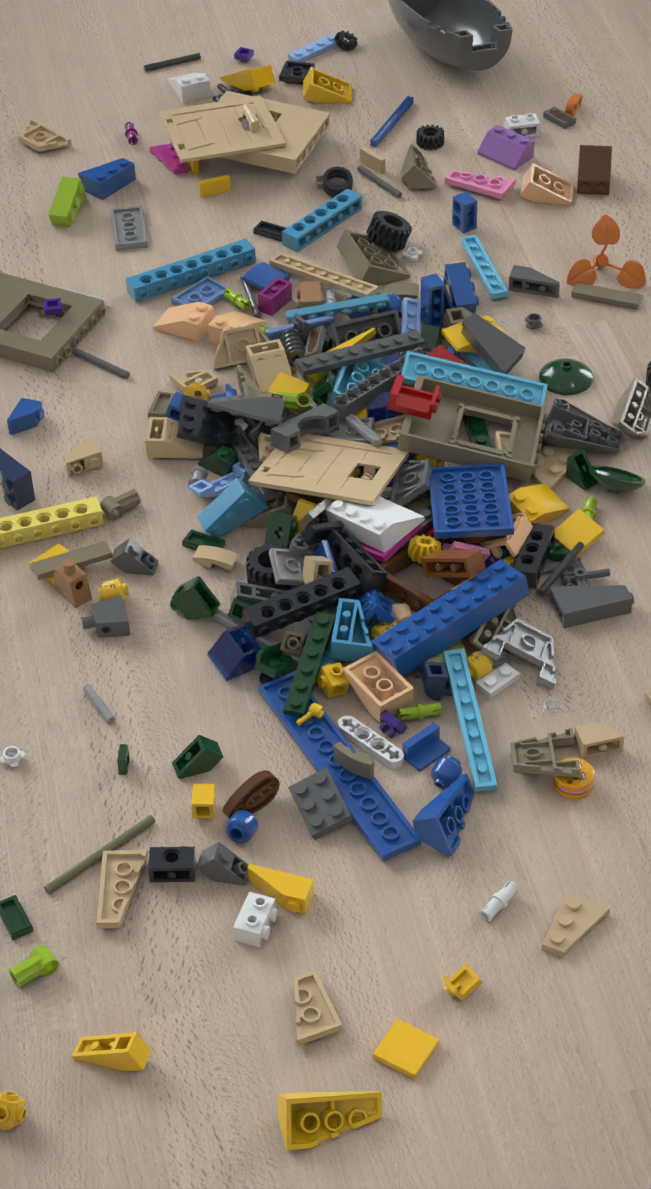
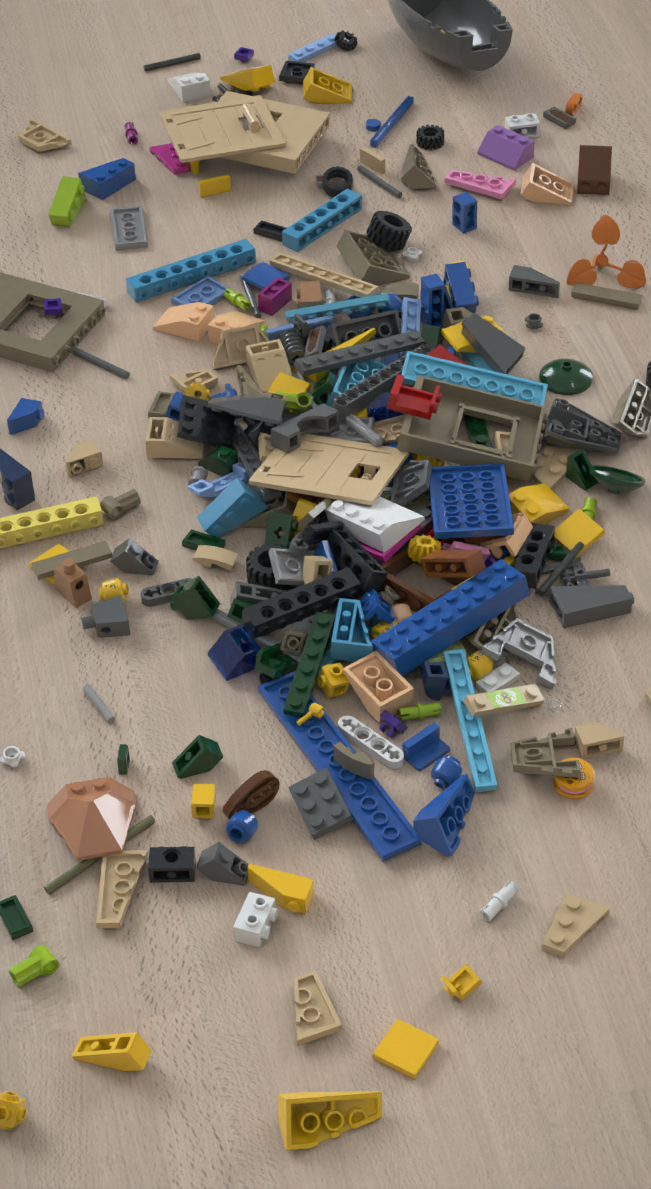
medium azure plate [460,235,508,299] -> none
none -> nougat wedge [47,777,136,861]
none -> dark grey beam [141,578,191,607]
none -> blue tile [365,119,381,131]
none -> dark tan bush [380,586,400,605]
none -> tan plate [463,684,545,717]

